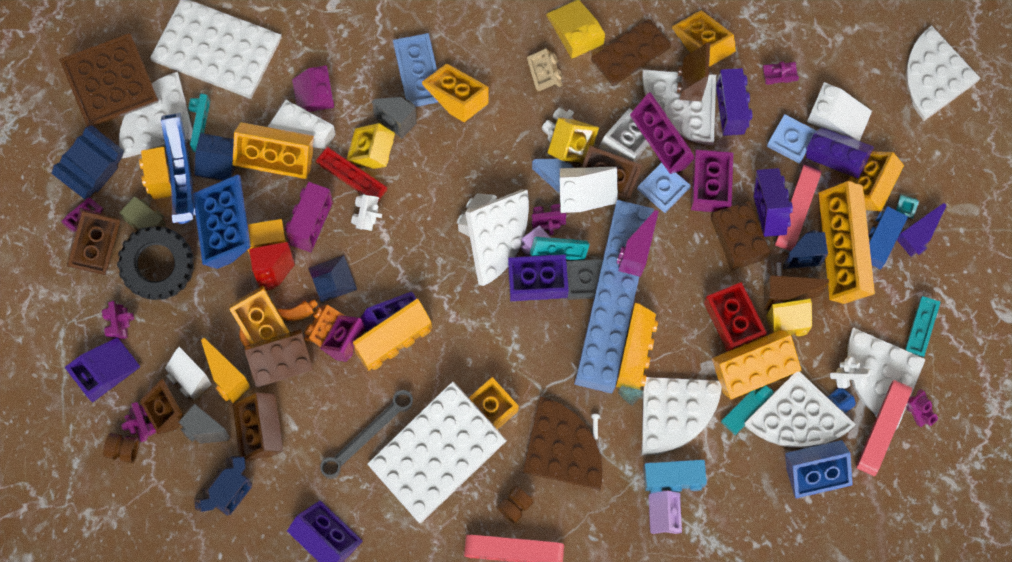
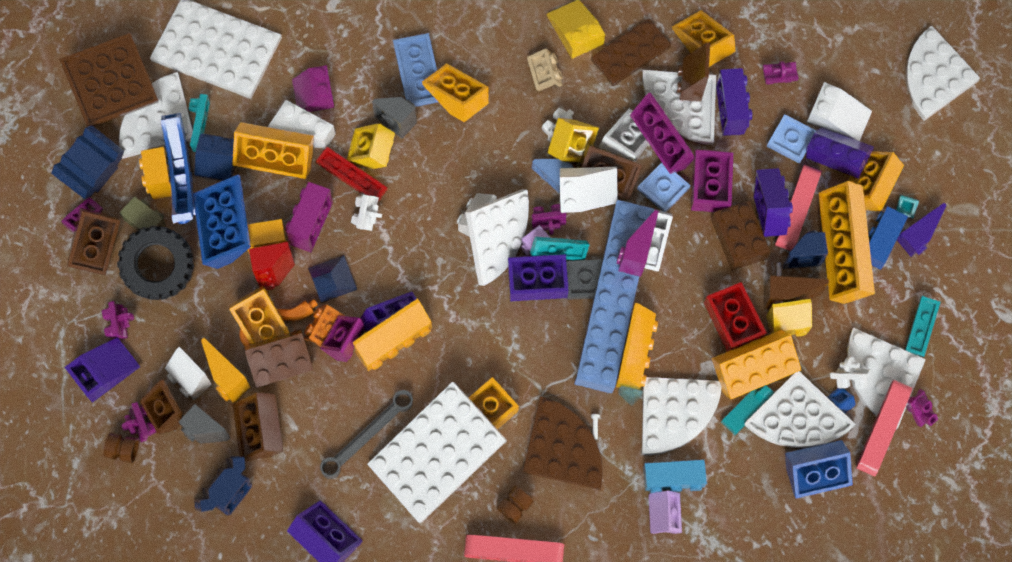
none -> white slope [645,209,673,271]

